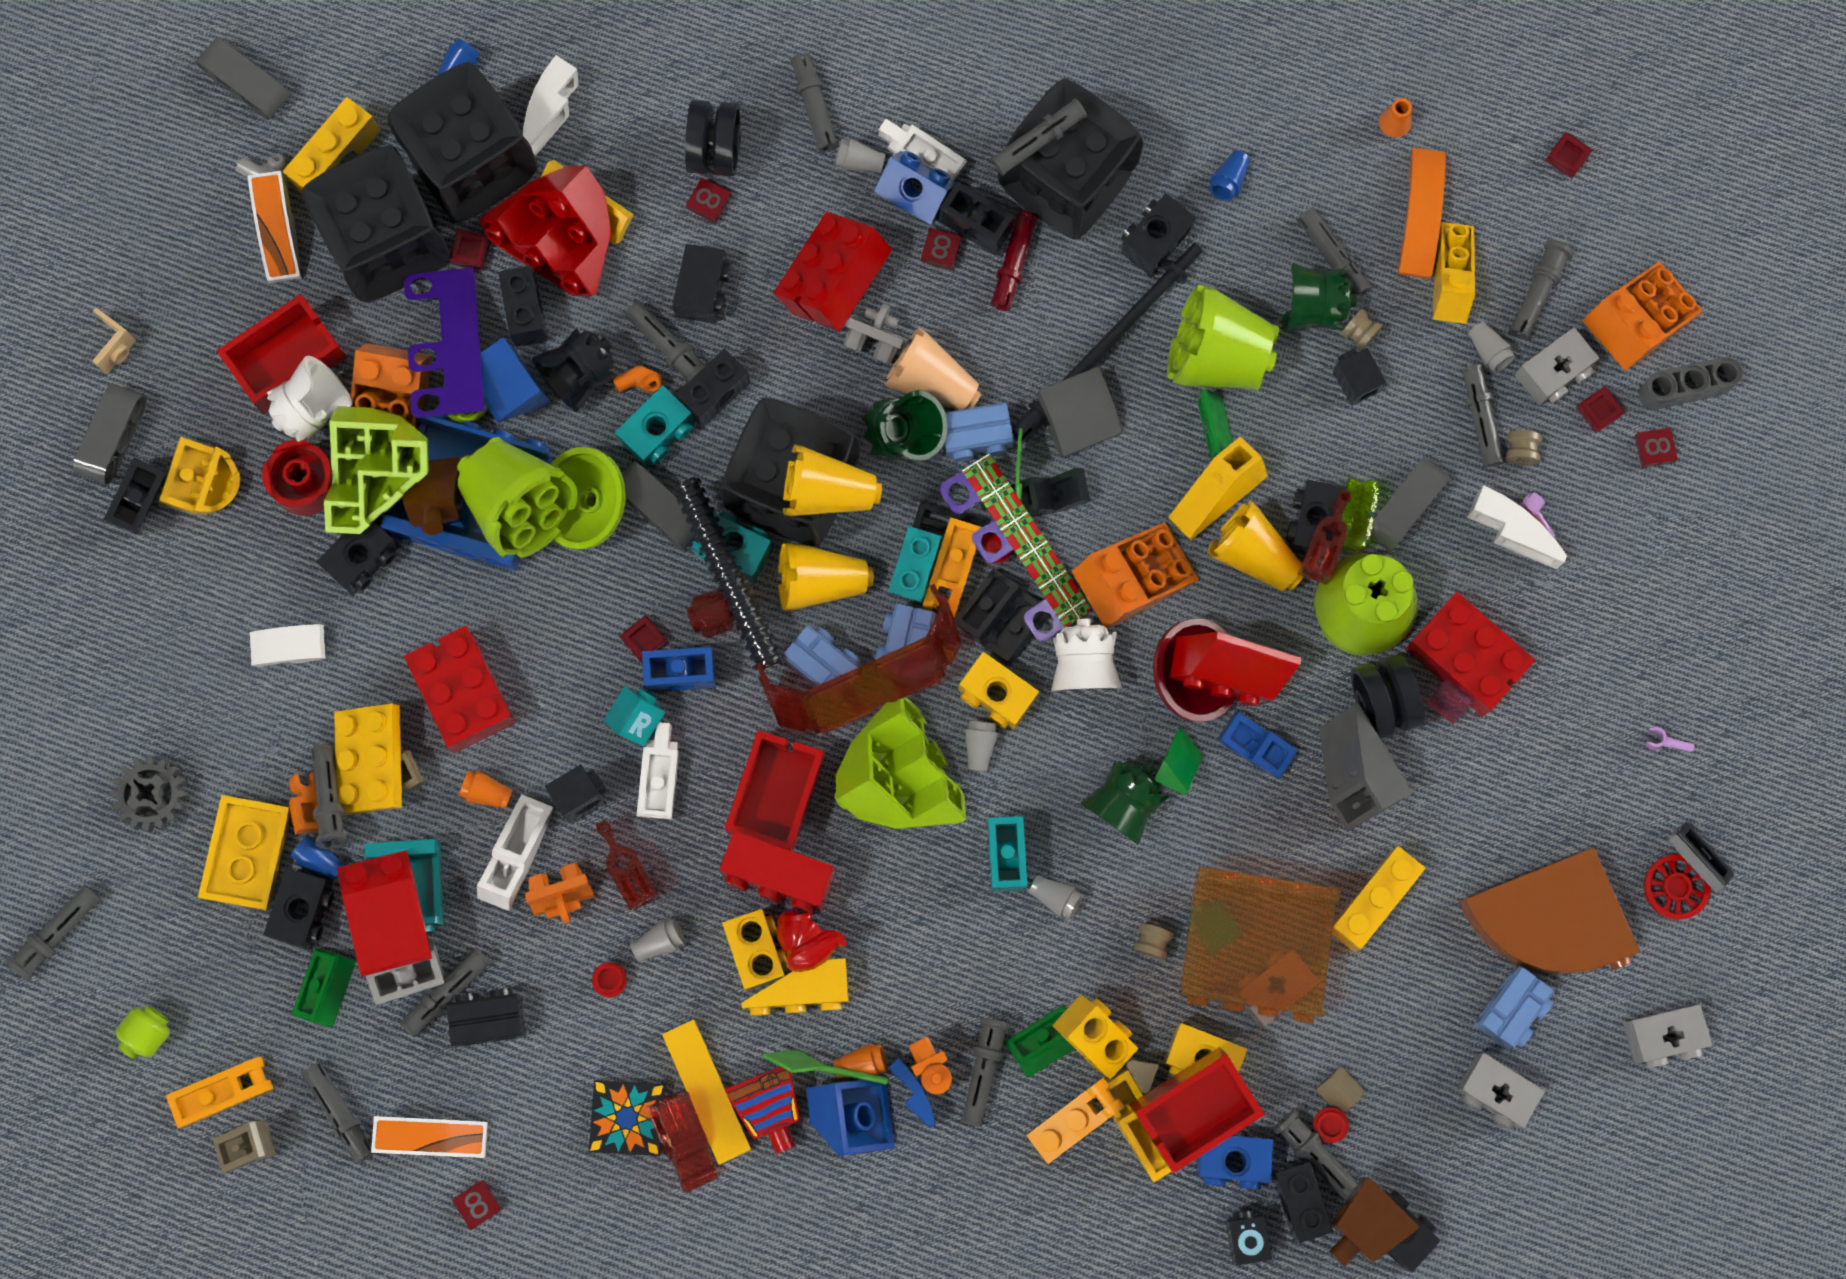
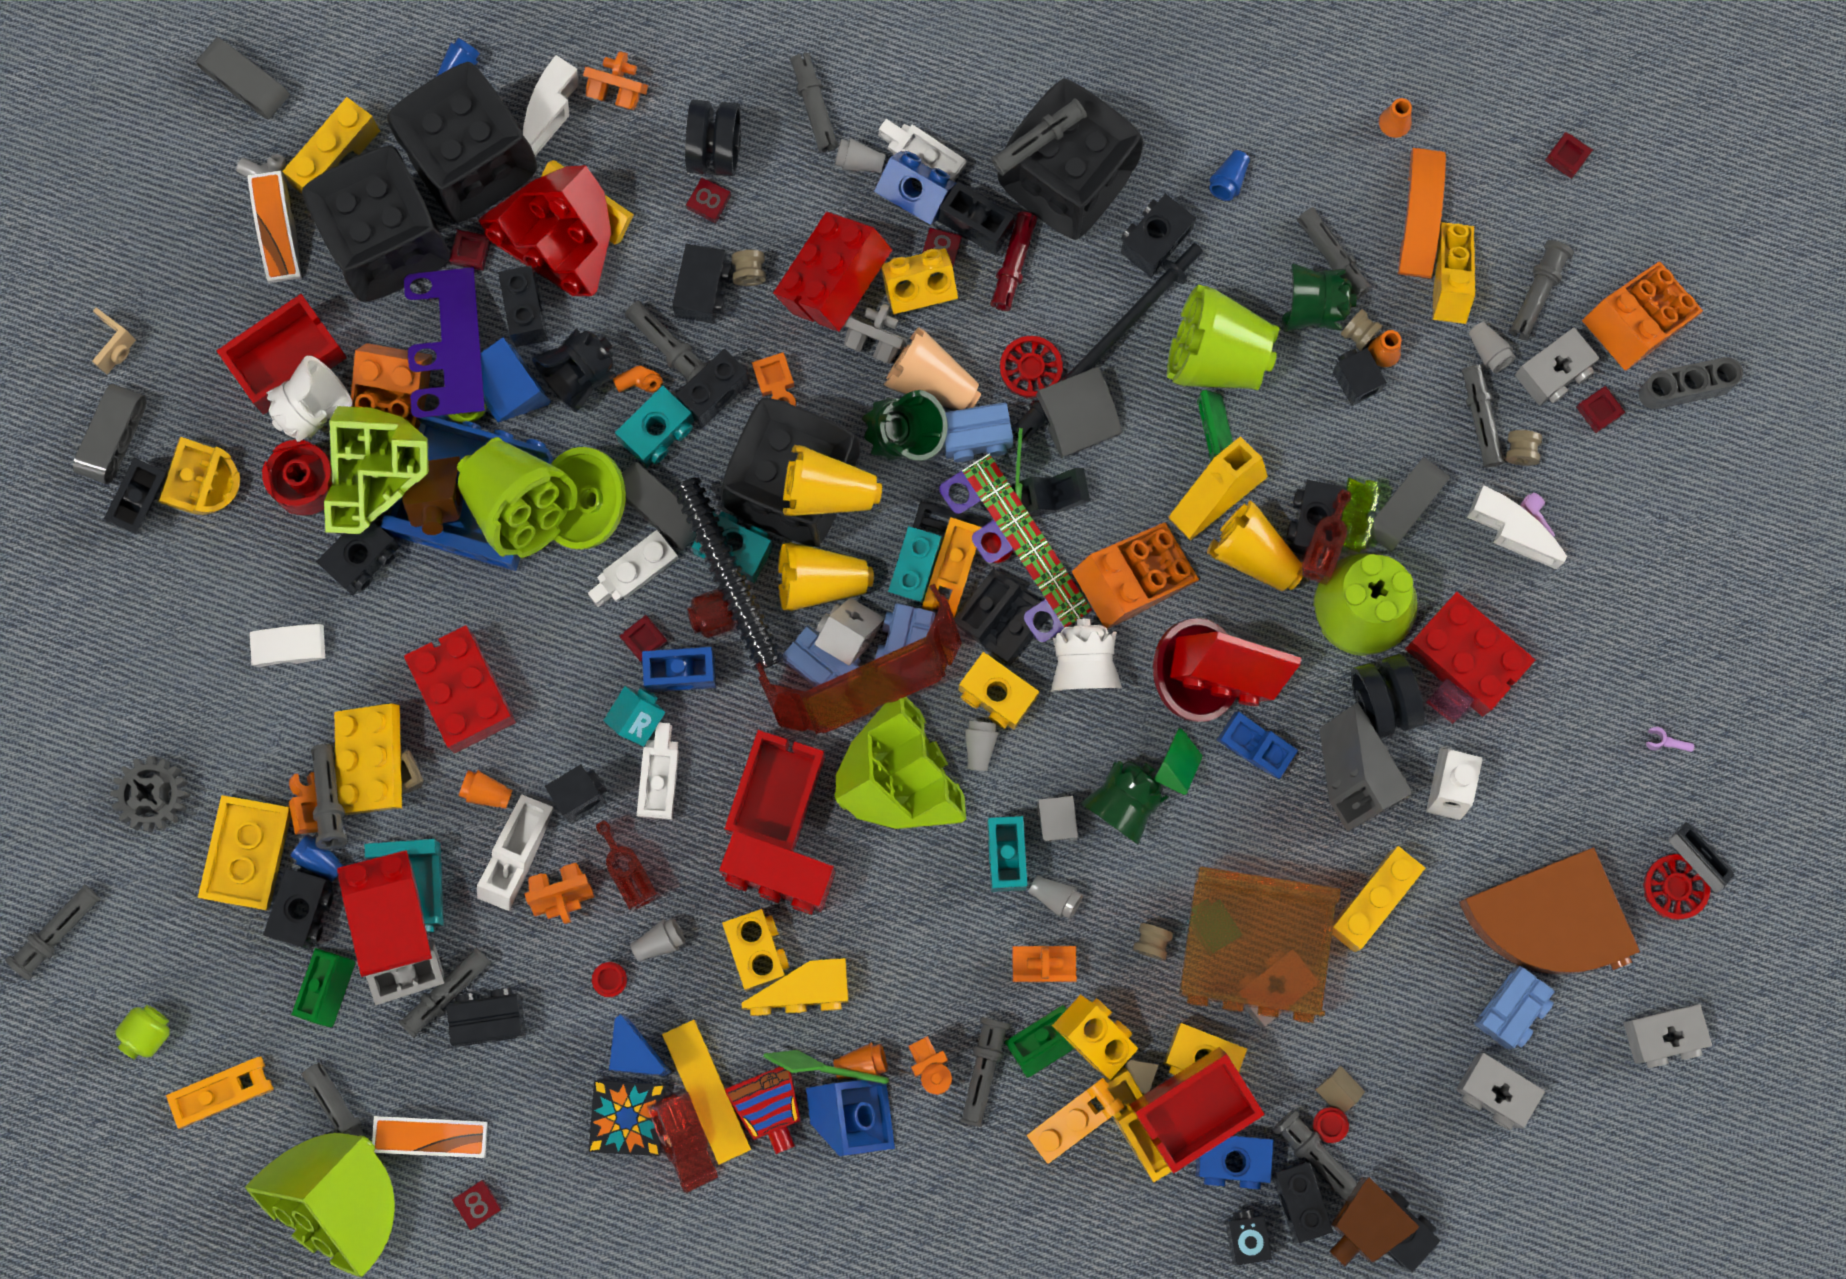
dark tan slope [213,1121,277,1173] -> none
red hair [777,909,847,972] -> none
blue slope [889,1058,935,1128] -> none
dark red tile [1635,428,1678,468] -> none
none -> lime brick [245,1133,395,1277]
none -> orange hips [583,51,649,110]
none -> white hinge [588,530,678,607]
none -> blue slope [609,1014,671,1077]
none -> dark tan wheel [731,250,766,286]
none -> orange plate [752,352,796,406]
none -> light grey brick [814,597,885,666]
none -> yellow brick [881,248,958,315]
none -> red wheel [1000,336,1063,399]
none -> orange hips [1012,946,1077,982]
none -> light grey panel [1037,796,1078,842]
none -> orange cone [1368,330,1402,367]
none -> white torso [1426,748,1482,820]

